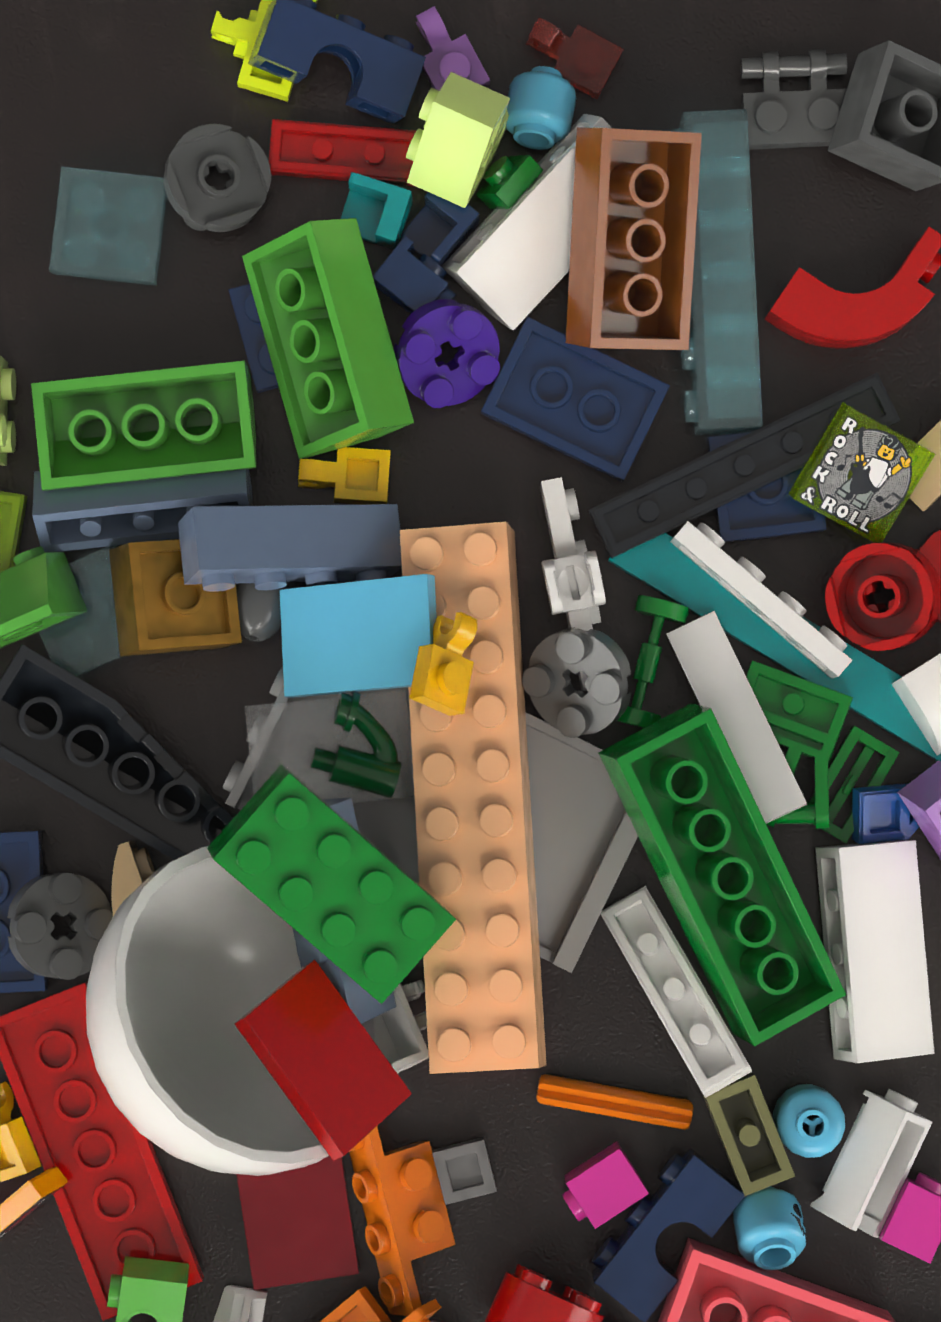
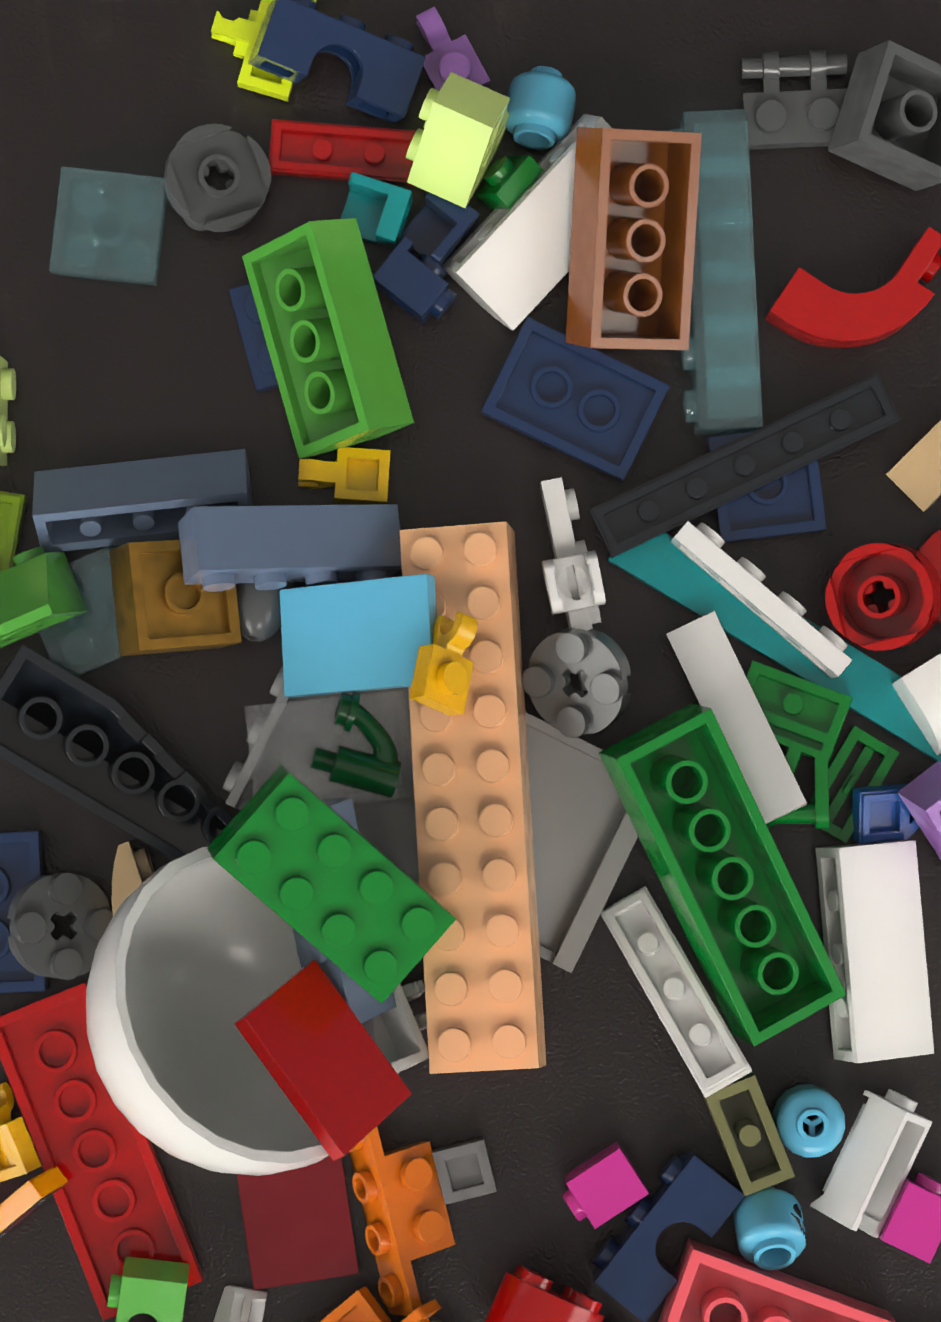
bright green slope [31,361,256,491] -> none
dark purple plate [394,299,500,408] -> none
clear red plate [527,18,624,99] -> none
orange axle [536,1074,693,1130] -> none
green wheel [617,595,689,728] -> none
tile [788,402,936,543] -> none

